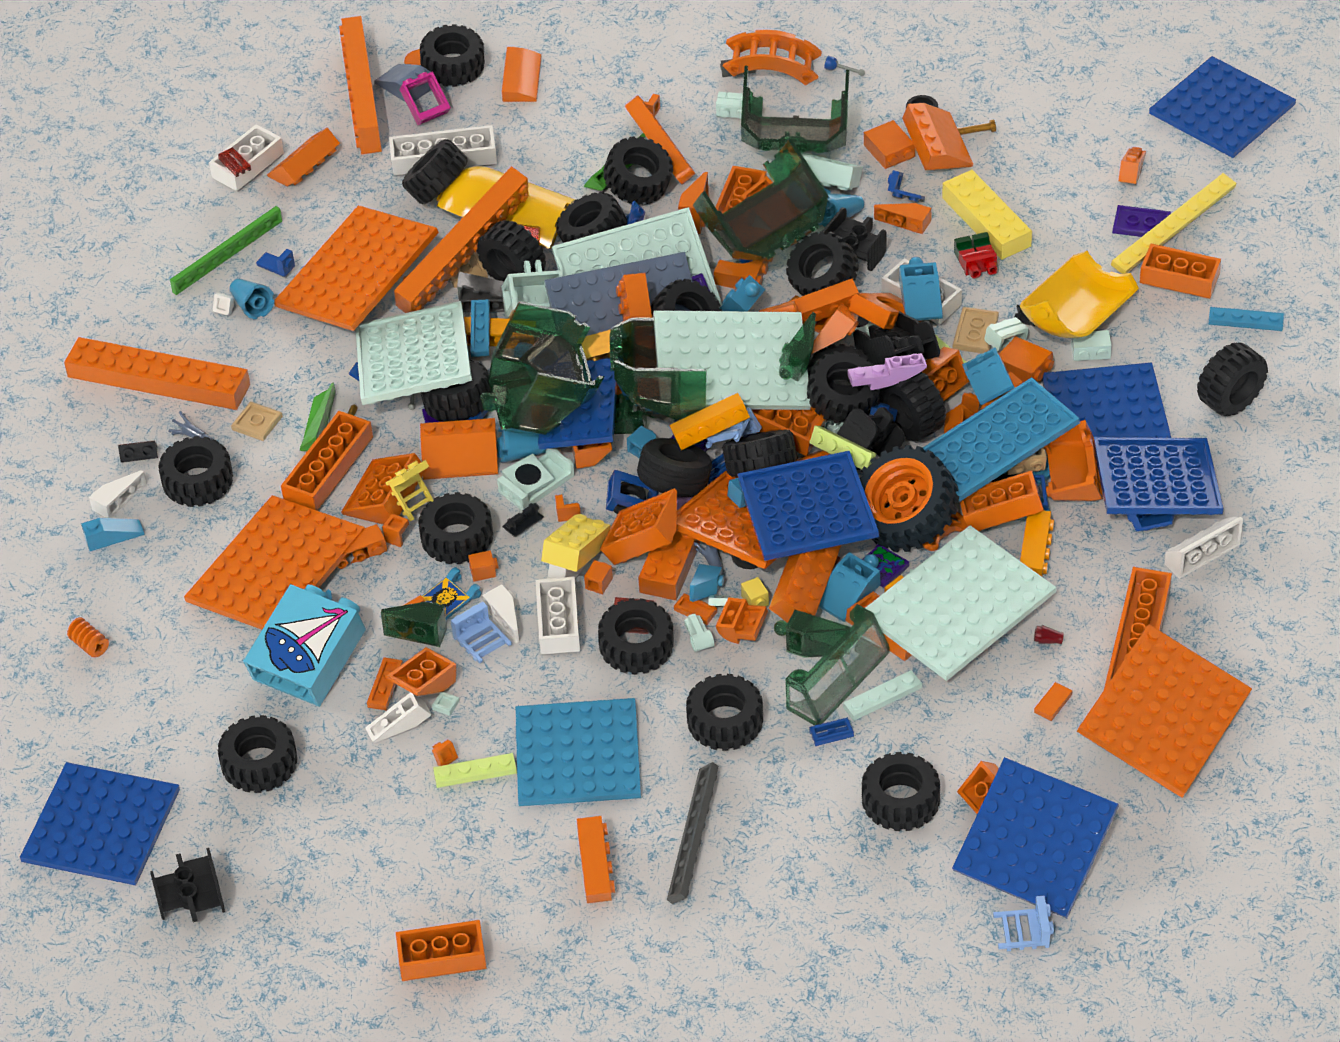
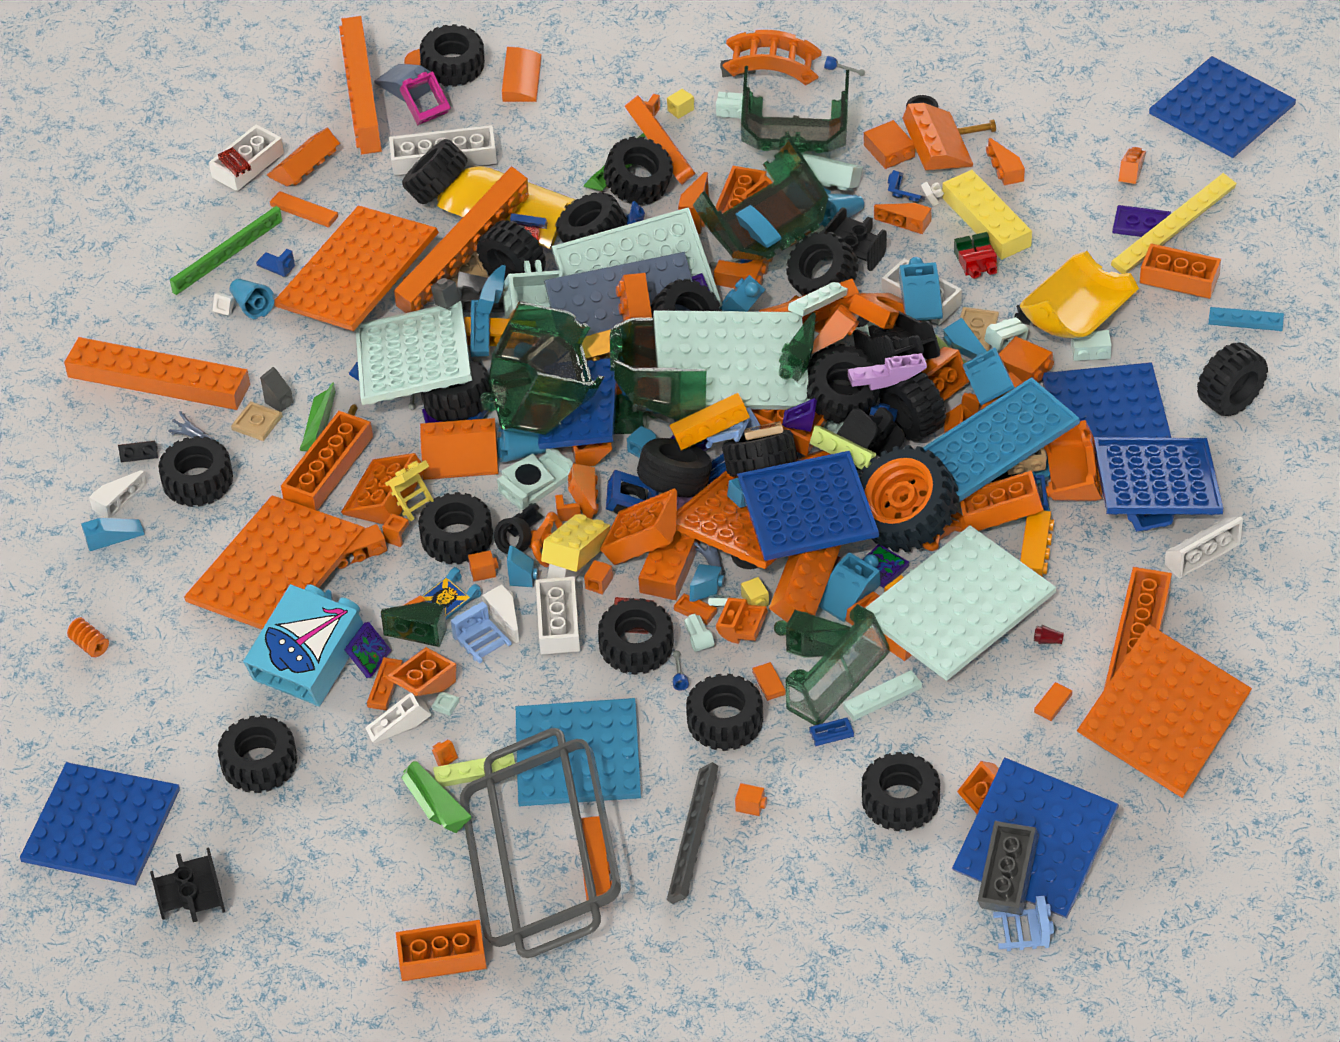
none -> dark grey slope [260,367,293,412]
none -> orange tile [270,191,338,228]
none -> dark purple tile [344,622,391,678]
none -> bright green wedge [401,761,471,833]
none -> dark grey brick [431,278,460,309]
none -> dark grey bar [460,728,621,958]
none -> dark azure slope [476,265,506,314]
none -> black tyre [494,517,532,554]
none -> dark azure slope [507,546,538,587]
none -> blue tile [510,213,548,229]
none -> orange piece [529,512,563,567]
none -> orange slope [568,463,598,519]
none -> light yellow brick [667,88,694,119]
none -> blue hinge [673,650,689,691]
none -> orange brick [735,783,767,816]
none -> dark azure slope [736,205,782,248]
none -> tan tile [744,421,783,440]
none -> orange tile [752,662,786,701]
none -> dark purple slope [782,398,817,432]
none -> light aqua plate [788,282,848,317]
none -> white tile [921,182,944,207]
none -> dark azure slope [943,318,987,359]
none -> dark grey brick [977,821,1039,915]
none -> orange slope [986,138,1025,185]

